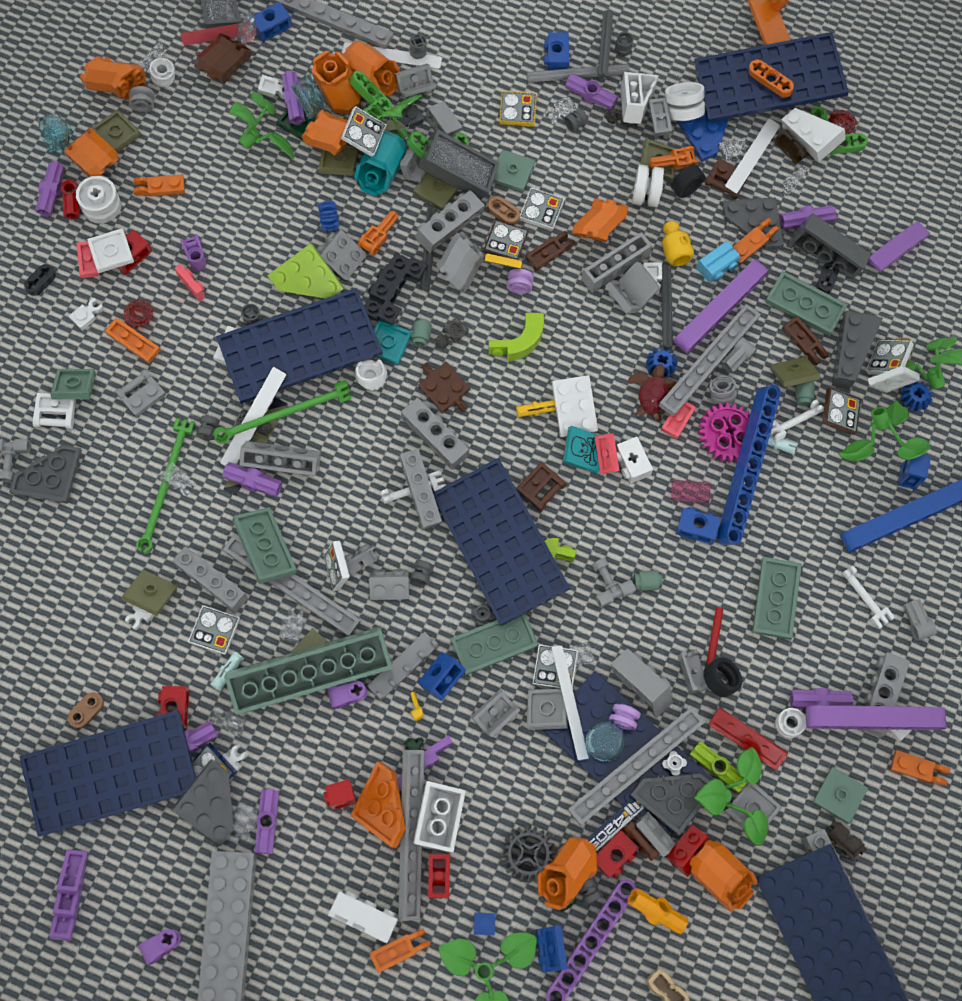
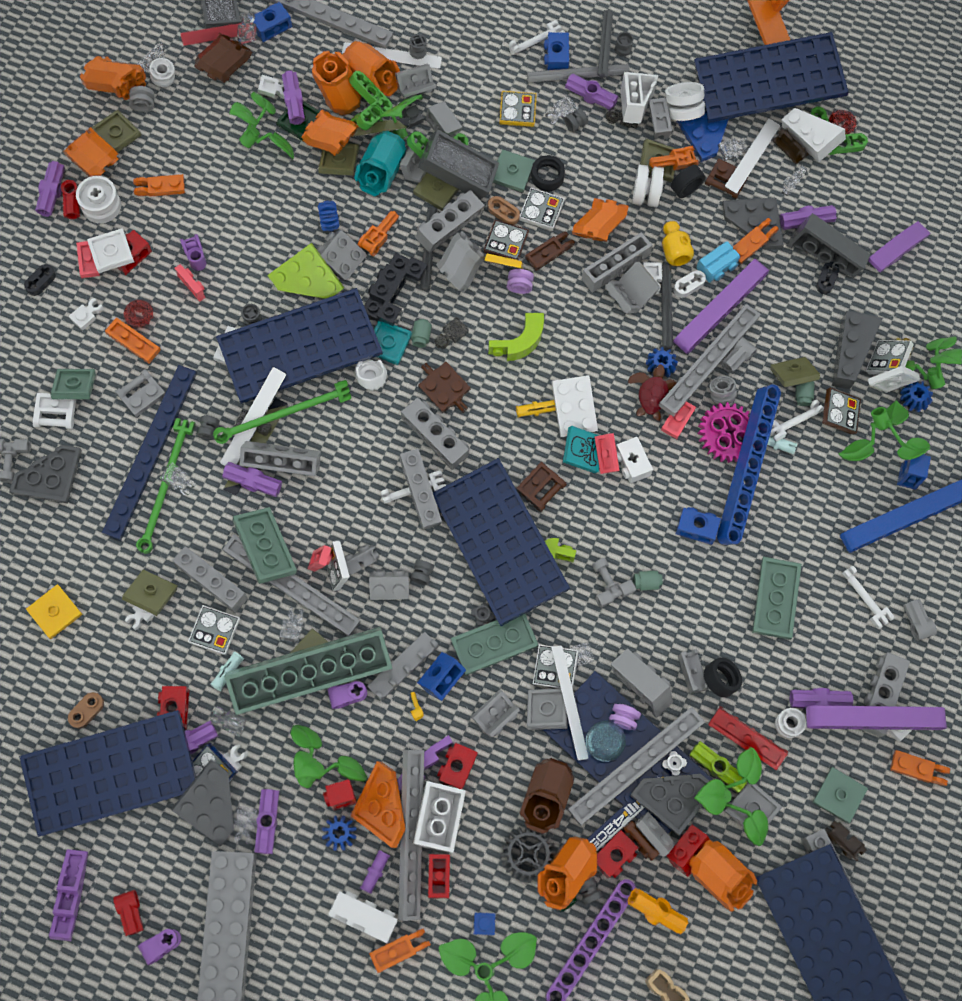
clear light blue cylinder [39,115,72,152] -> none
clear light blue plate [291,73,327,119] -> none
tile [341,106,386,157] -> none
dark green tile [403,737,424,750] -> none
blue plate [536,925,568,973] -> none
clear pink tile [671,480,710,503] -> none
red bar [706,607,724,665] -> none
orange beam [749,60,794,98] -> none
sand green plate [765,271,847,336] -> none
reddish brown hinge [782,316,829,365] -> none
none -> yellow plate [26,584,83,640]
none -> dark blue plate [102,365,197,541]
none -> red piece [113,889,144,936]
none -> bright green plant [290,725,367,788]
none -> coral plate [308,545,332,572]
none -> blue gear [322,815,357,851]
none -> medium lavender pin [360,850,390,894]
none -> red brick [437,743,478,790]
none -> white hinge [509,20,565,55]
none -> reddish brown brick [520,758,575,834]
none -> black tyre [531,155,565,191]
none -> white beam [674,270,706,298]

